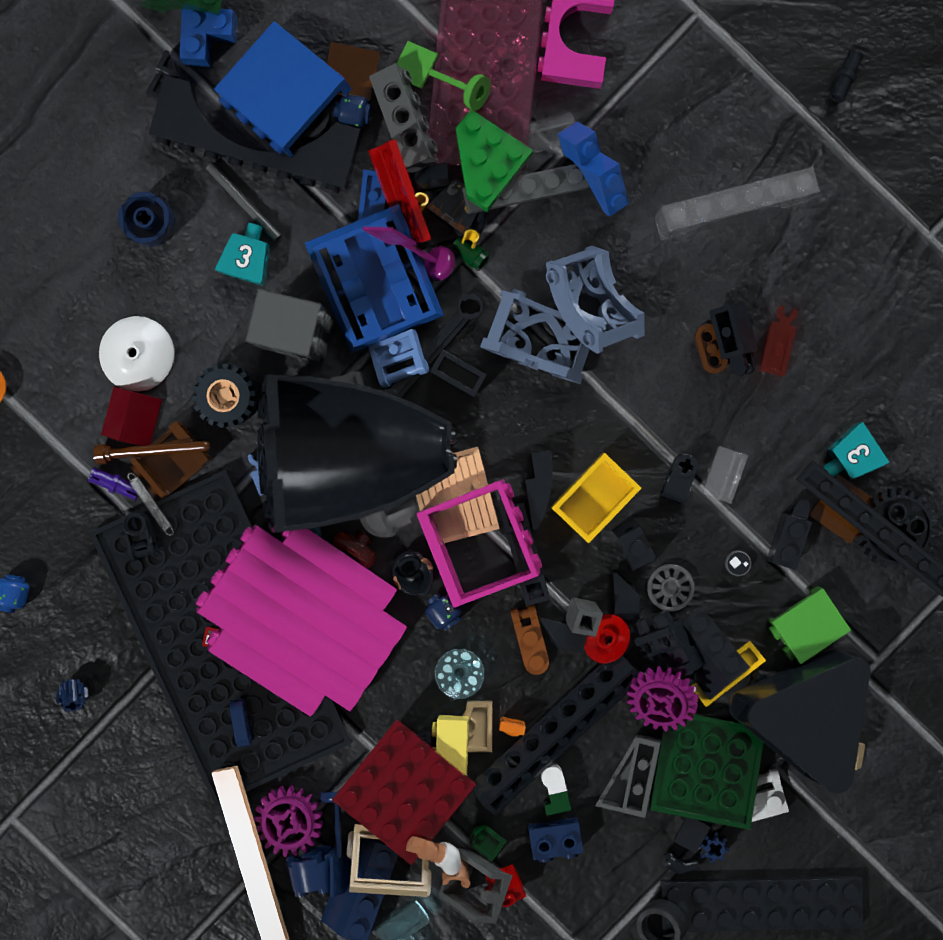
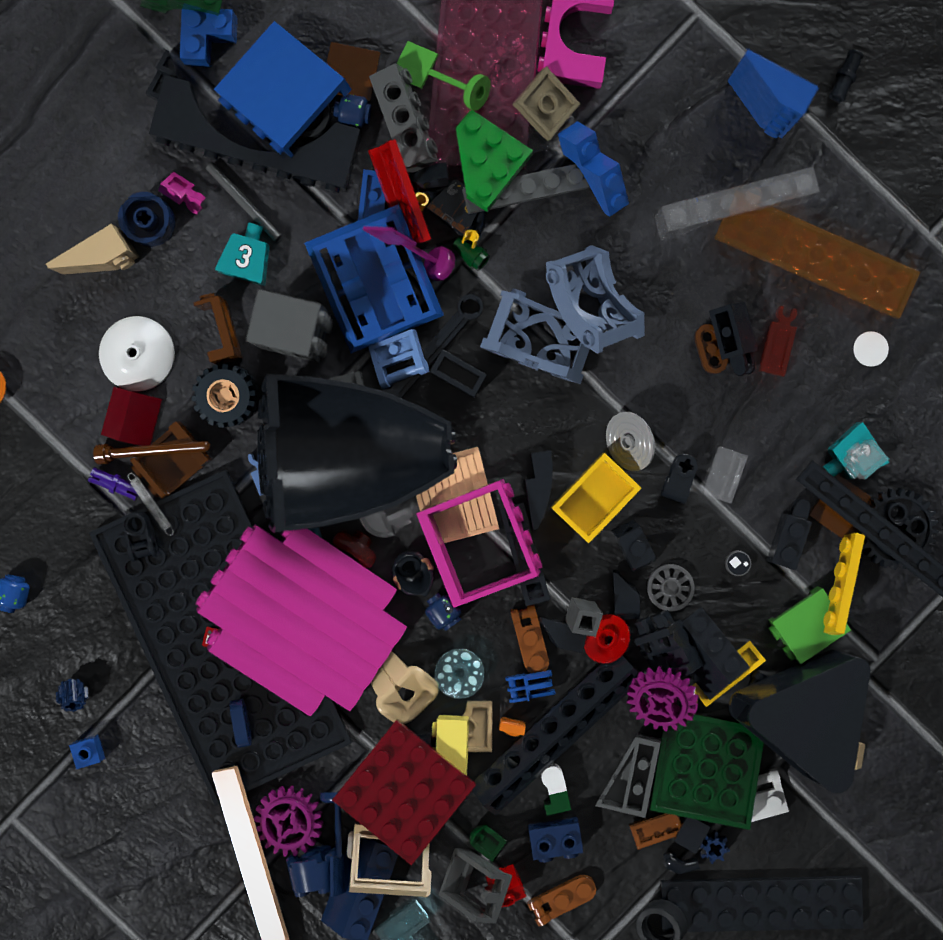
nougat piece [406,836,470,888] -> none
none -> tan slope [46,224,139,274]
none -> blue plate [69,735,105,769]
none -> dark pink plate [158,172,206,214]
none -> reddish brown panel [193,293,243,364]
none -> tan piece [370,651,439,724]
none -> blue arm [505,670,556,703]
none -> dark tan tile [513,67,580,141]
none -> dark orange plate [527,874,596,926]
none -> light grey shield [606,412,655,471]
none -> dark orange plate [629,813,682,850]
none -> clear orange plate [714,191,920,319]
none -> blue slope [728,50,818,138]
none -> yellow plate [823,533,865,635]
none -> clear brick [843,439,889,479]
none -> white sticker [853,331,889,366]

